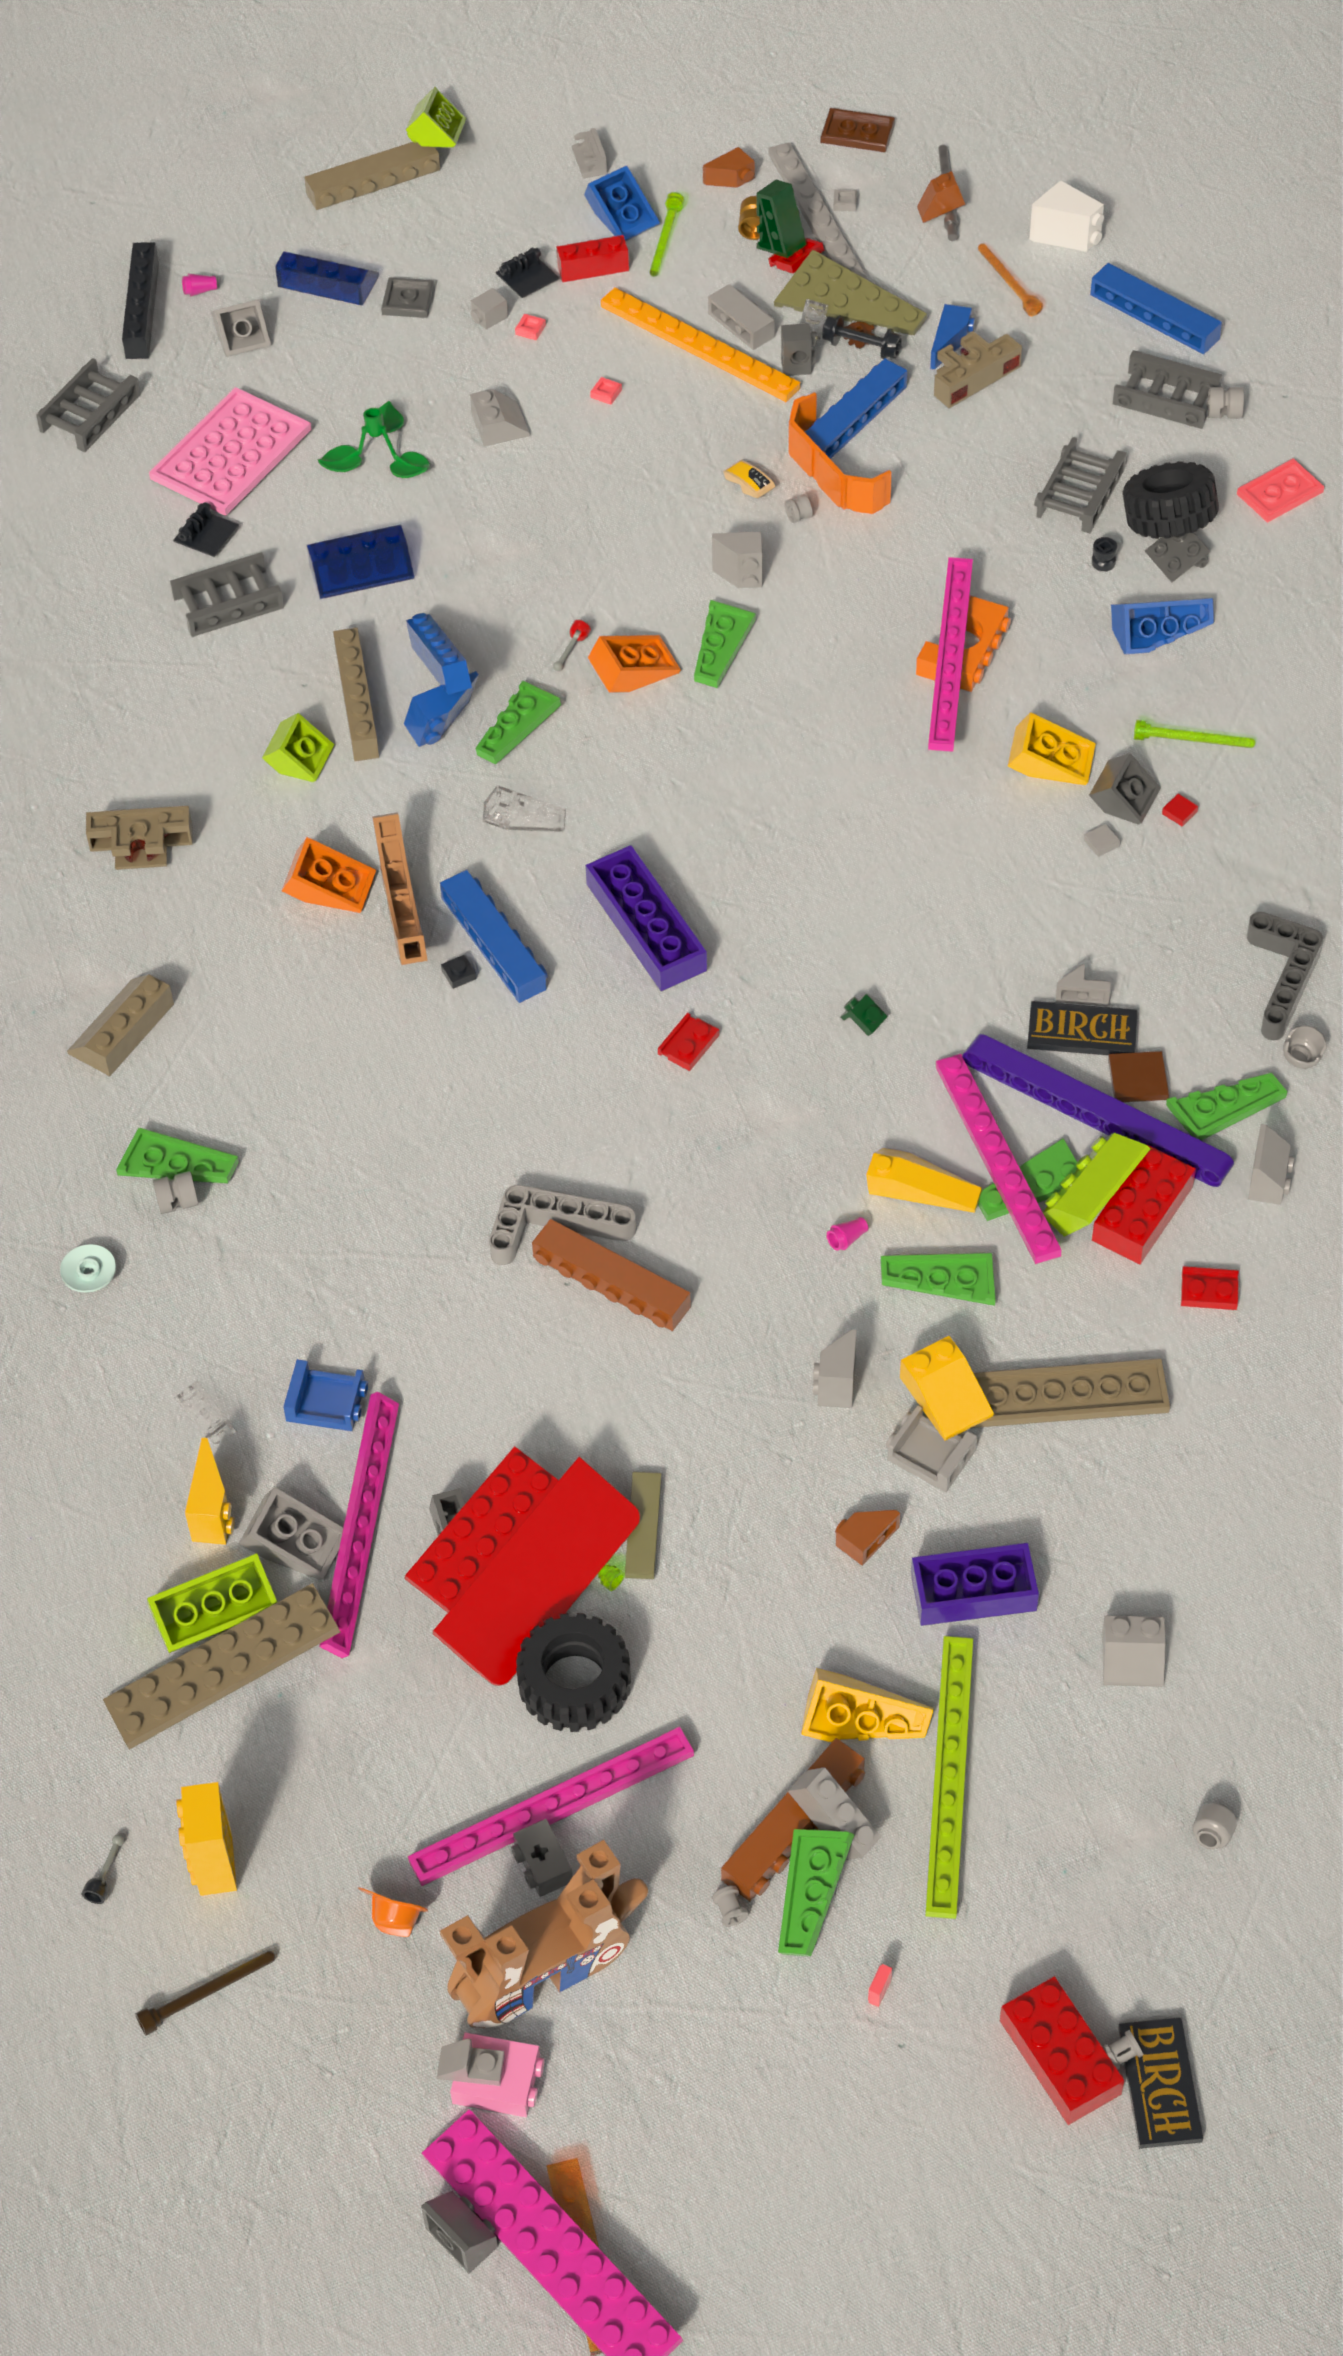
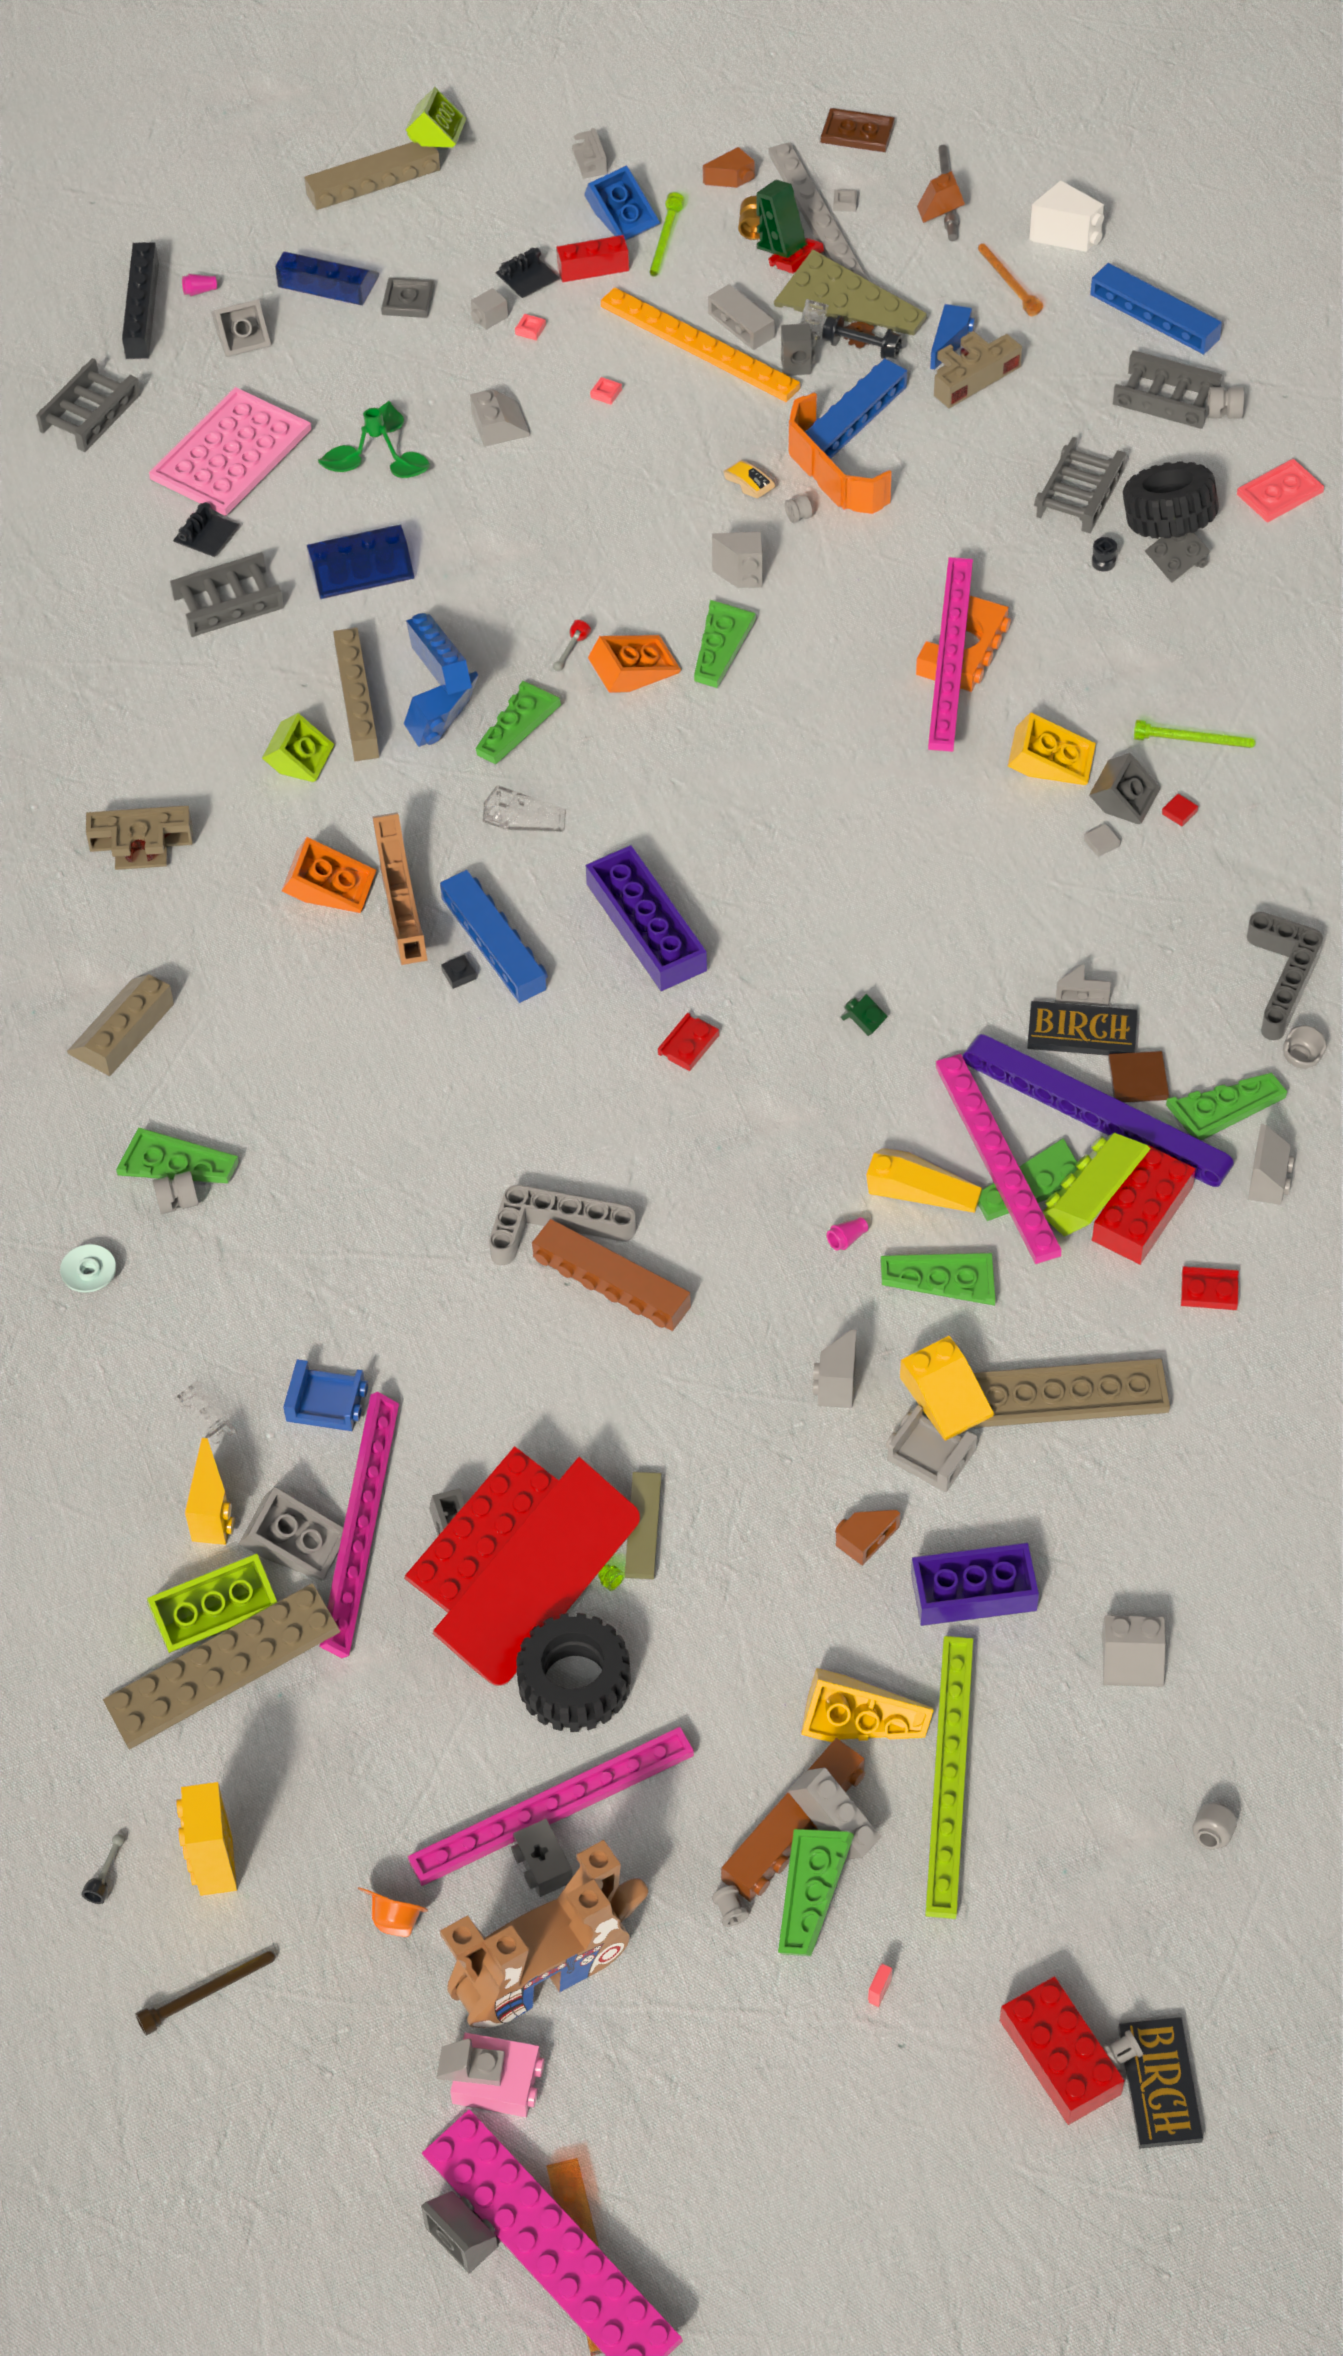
blue wedge [1111,598,1214,654] -> none

